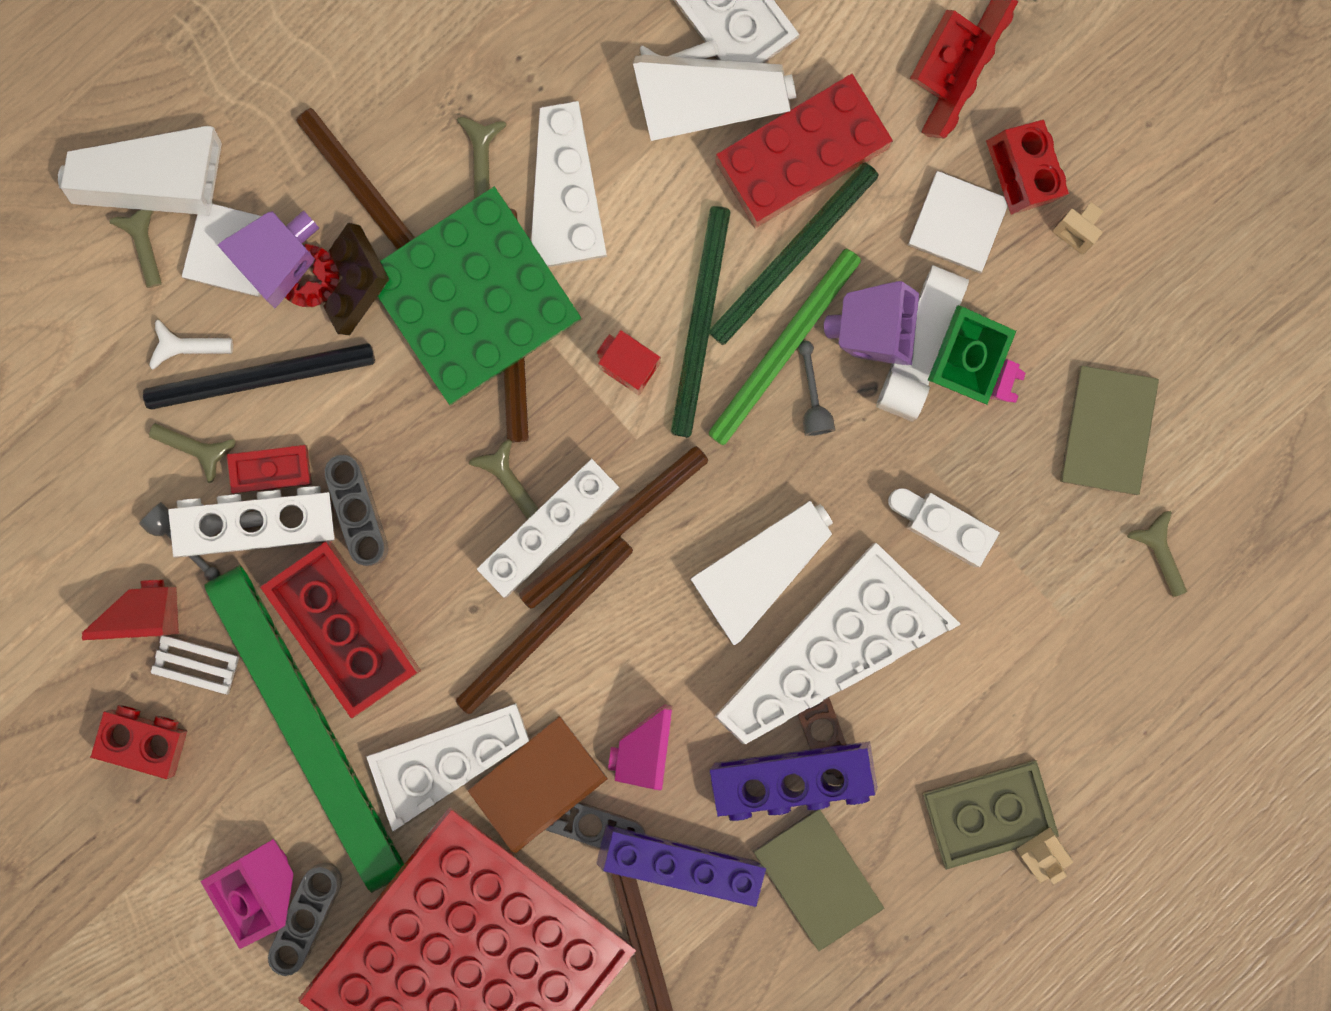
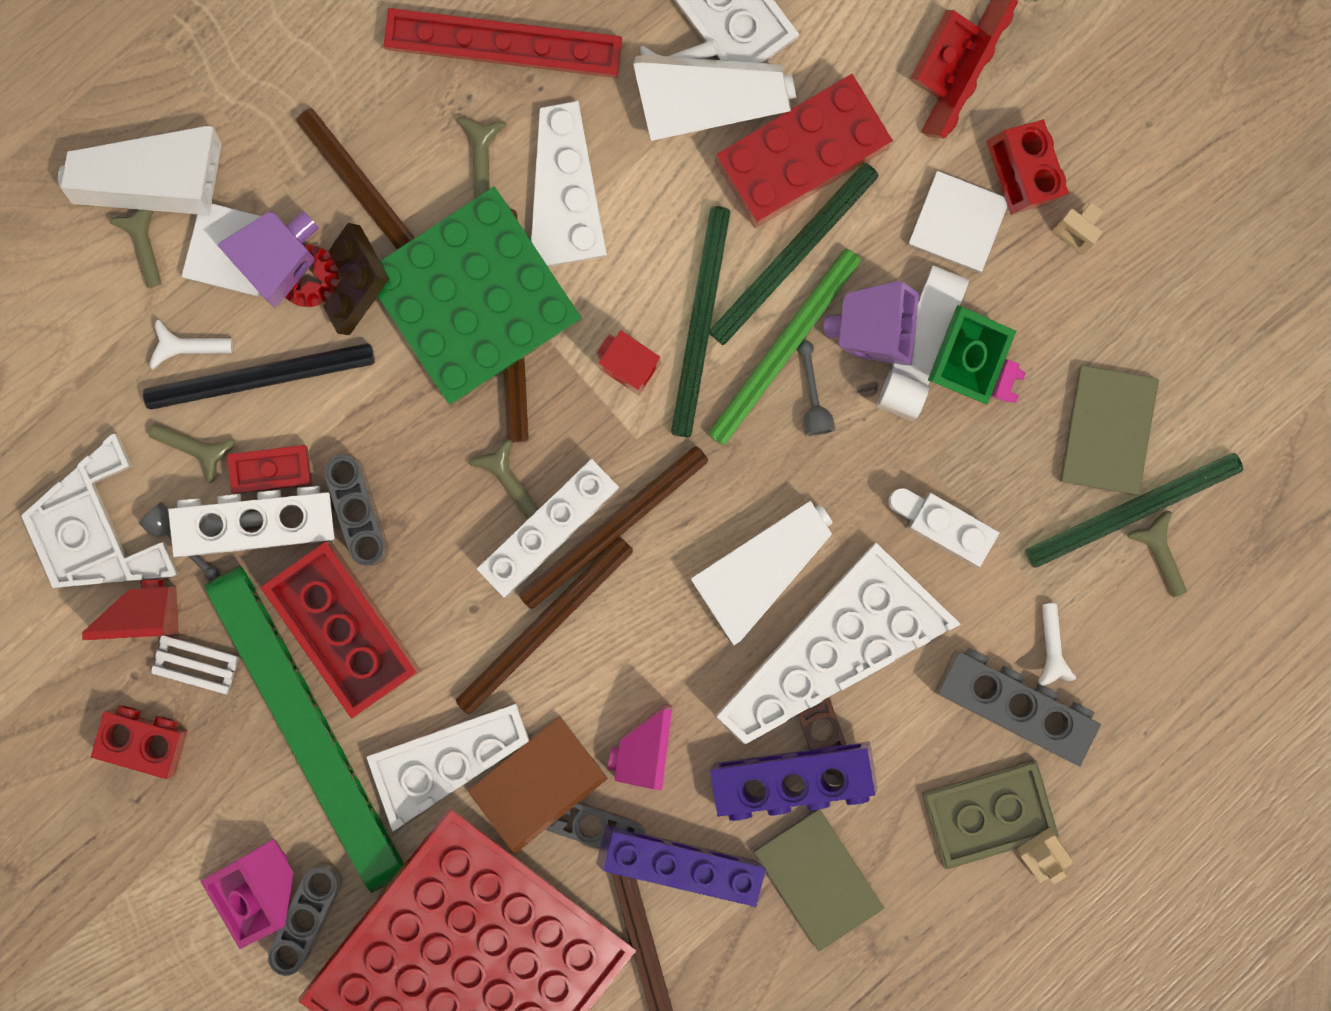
none -> white wing [21,434,179,588]
none -> red plate [383,8,622,78]
none -> dark grey brick [934,648,1101,767]
none -> clear green axle [1025,453,1244,568]
none -> white piece [1038,603,1076,686]

